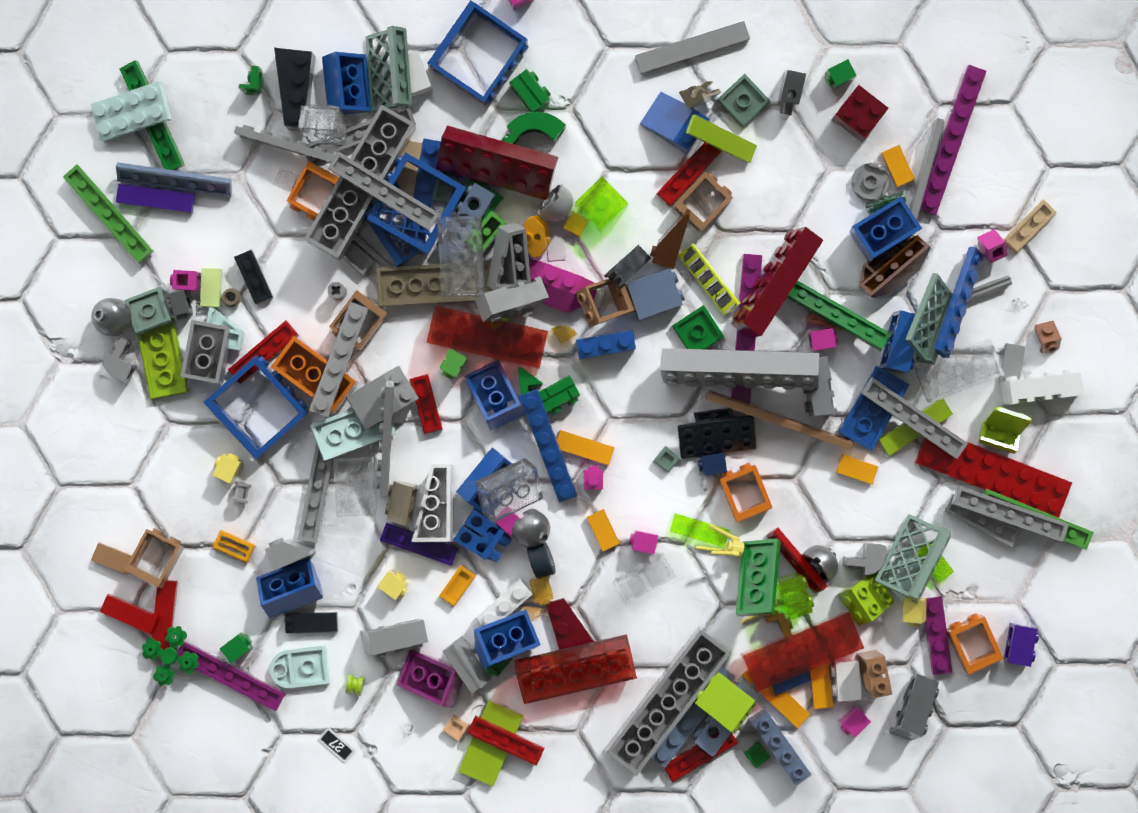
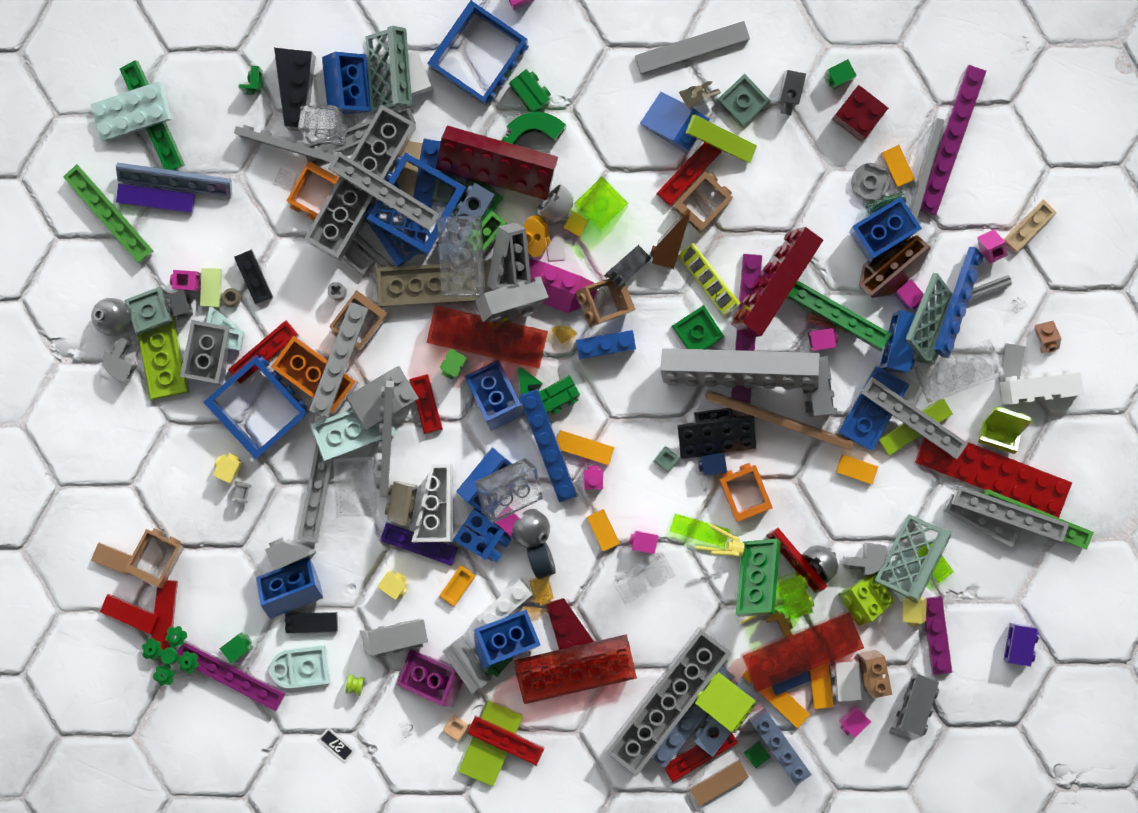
light orange tile [212,530,256,563] -> none
sand blue brick [626,269,685,321] -> none
orange window [947,613,1004,675] -> none
none -> medium nougat tile [689,759,749,806]
none -> dark pink brick [893,279,924,310]

